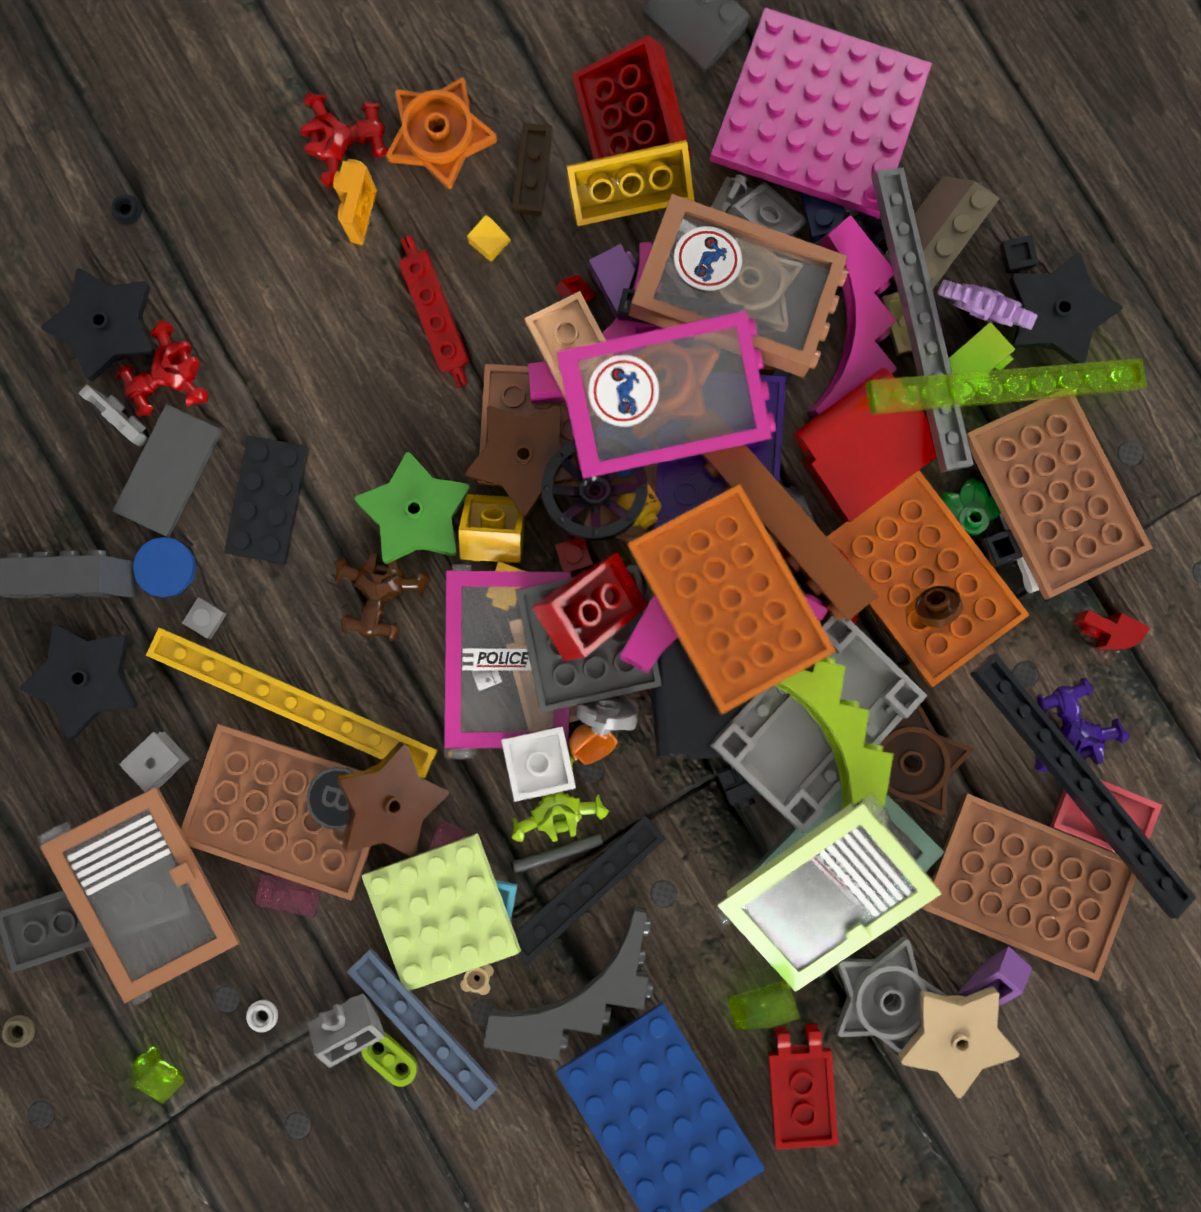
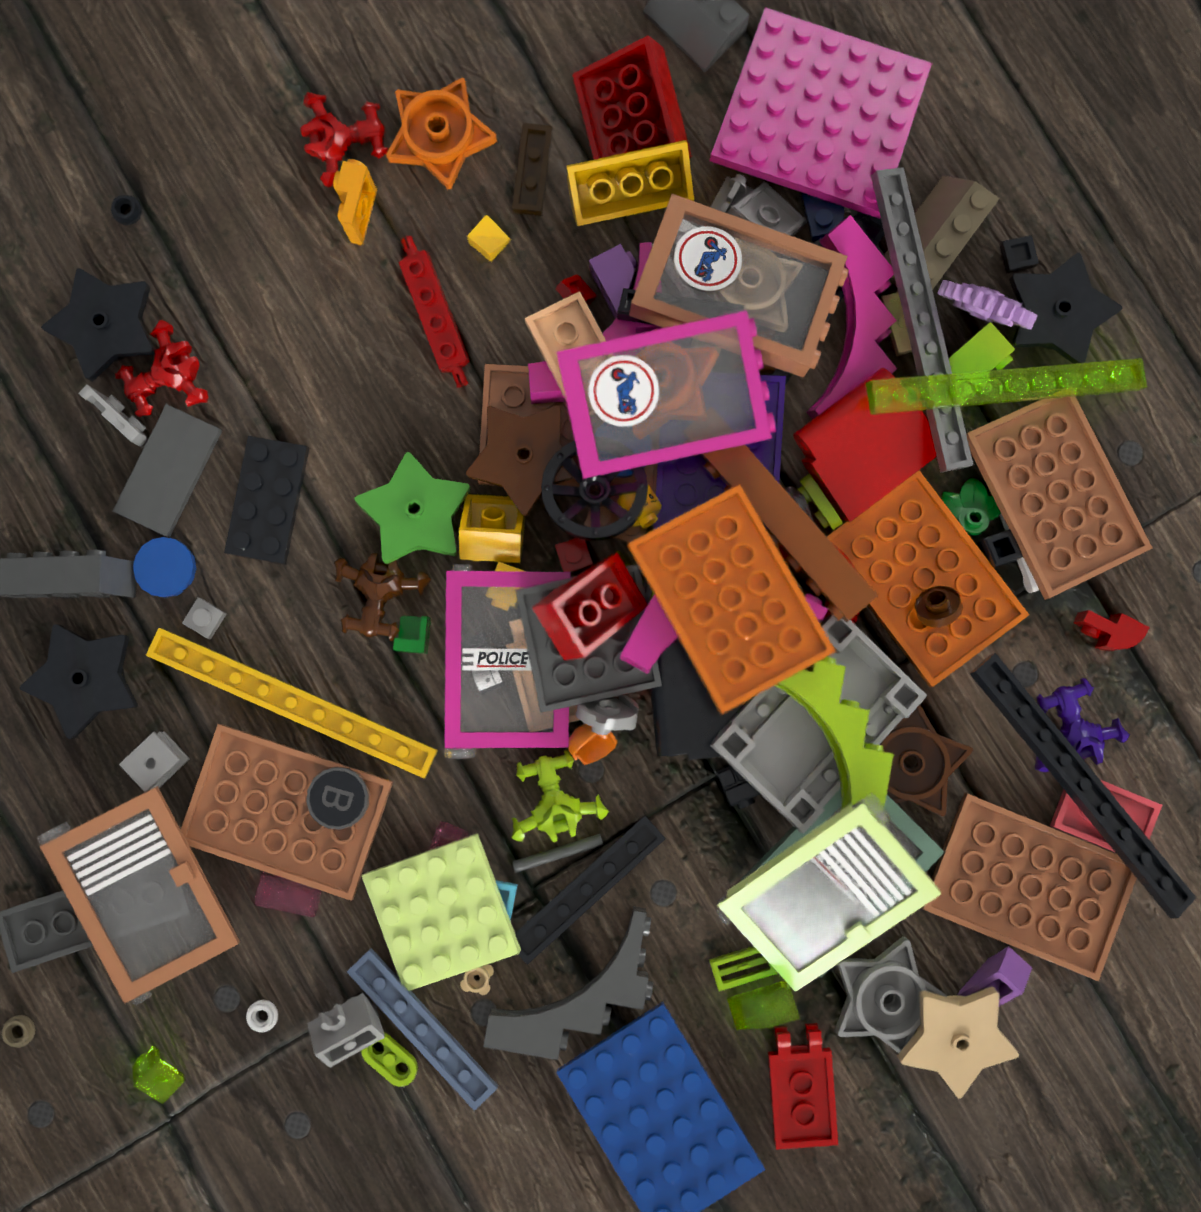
reddish brown plate [336,742,449,857] -> none
white plate [501,727,576,802] -> none
none -> green panel [393,615,431,654]
none -> lime tile [709,946,778,992]
none -> lime plate [797,474,843,530]

